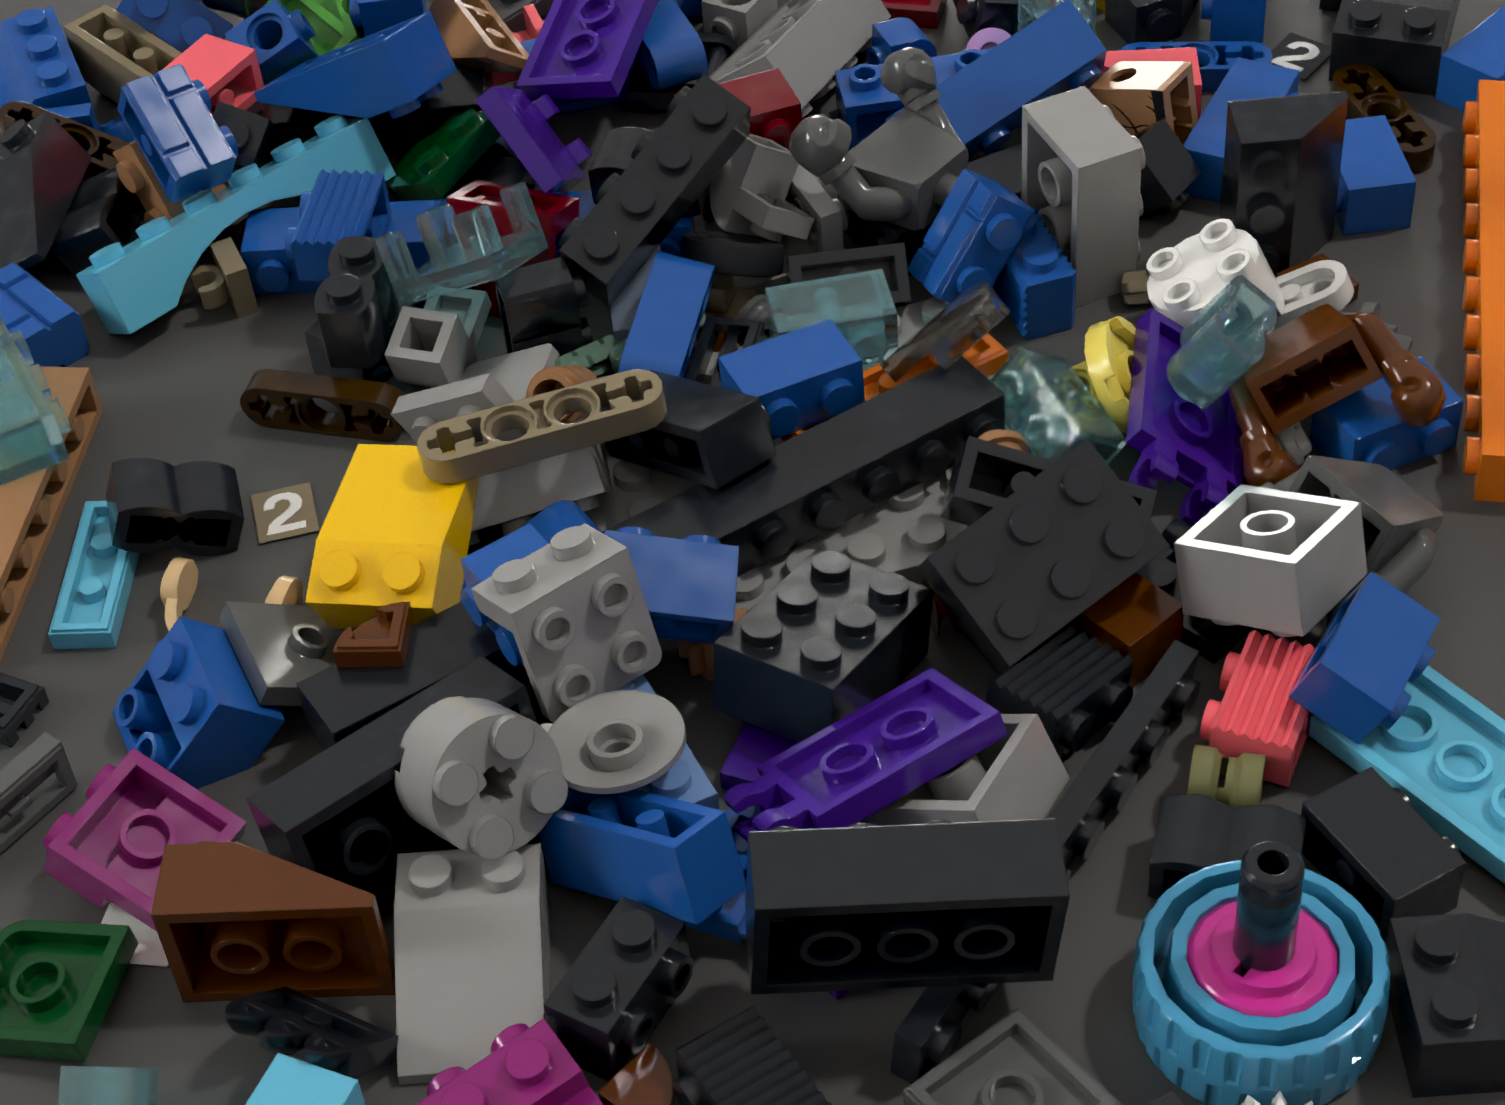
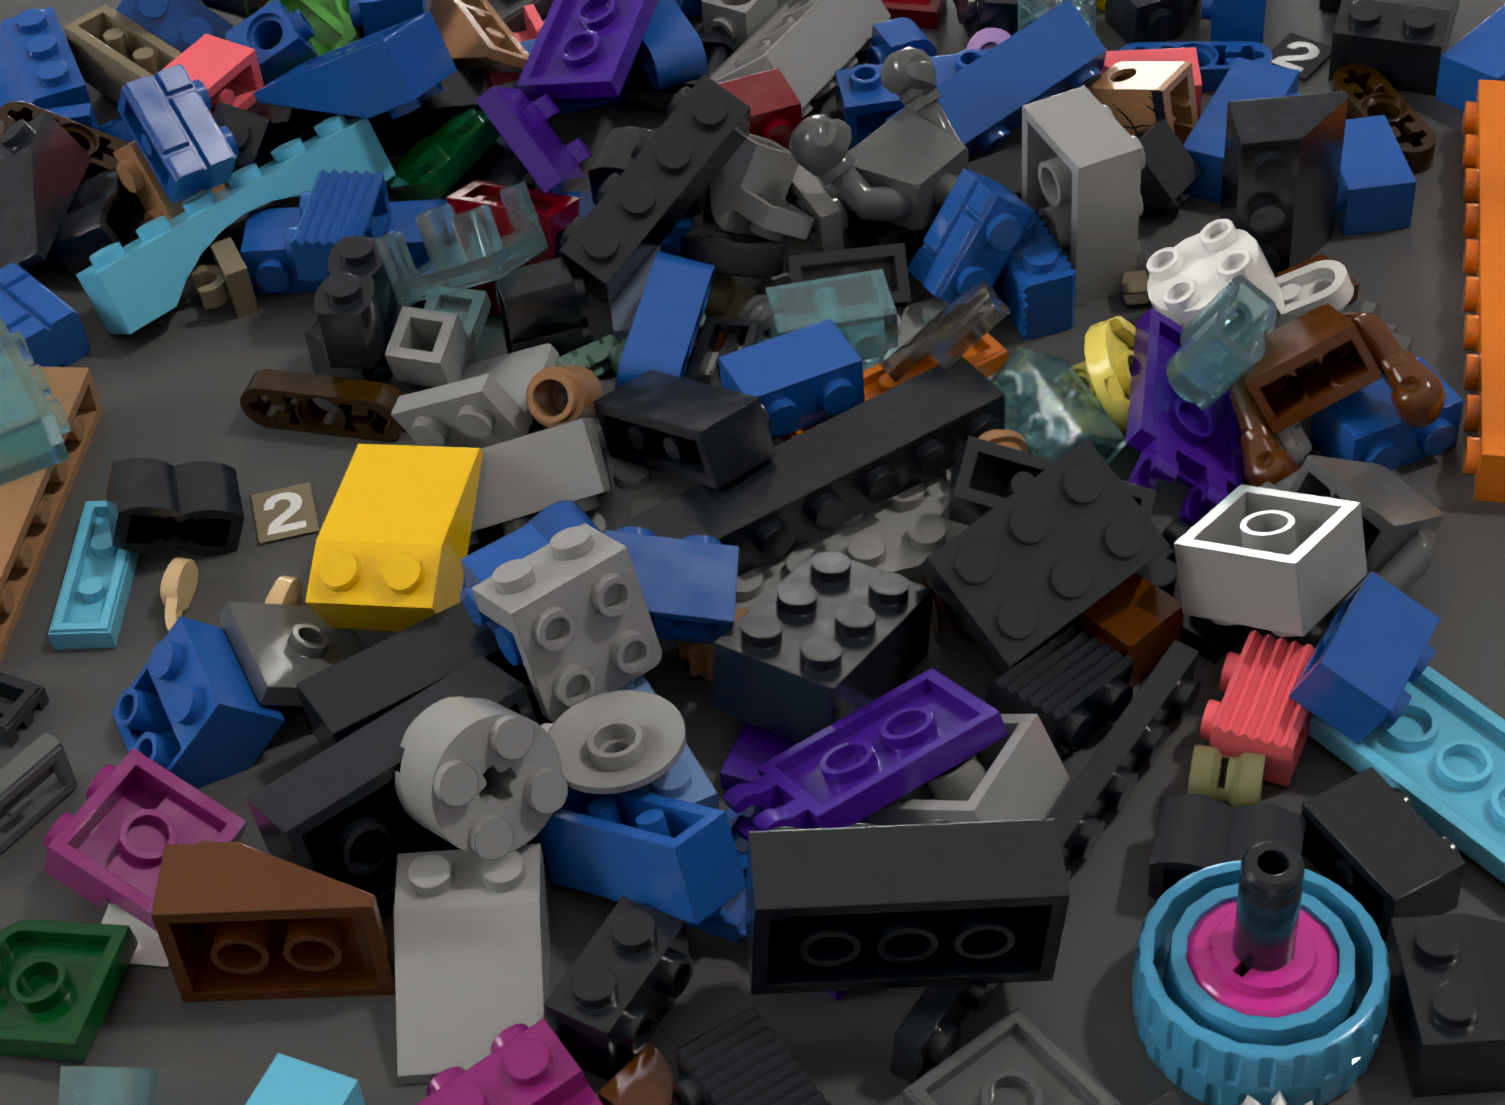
black plate [225,986,398,1079] -> none
reddish brown tile [333,602,414,668] -> none
dark tan beam [417,369,667,484] -> none

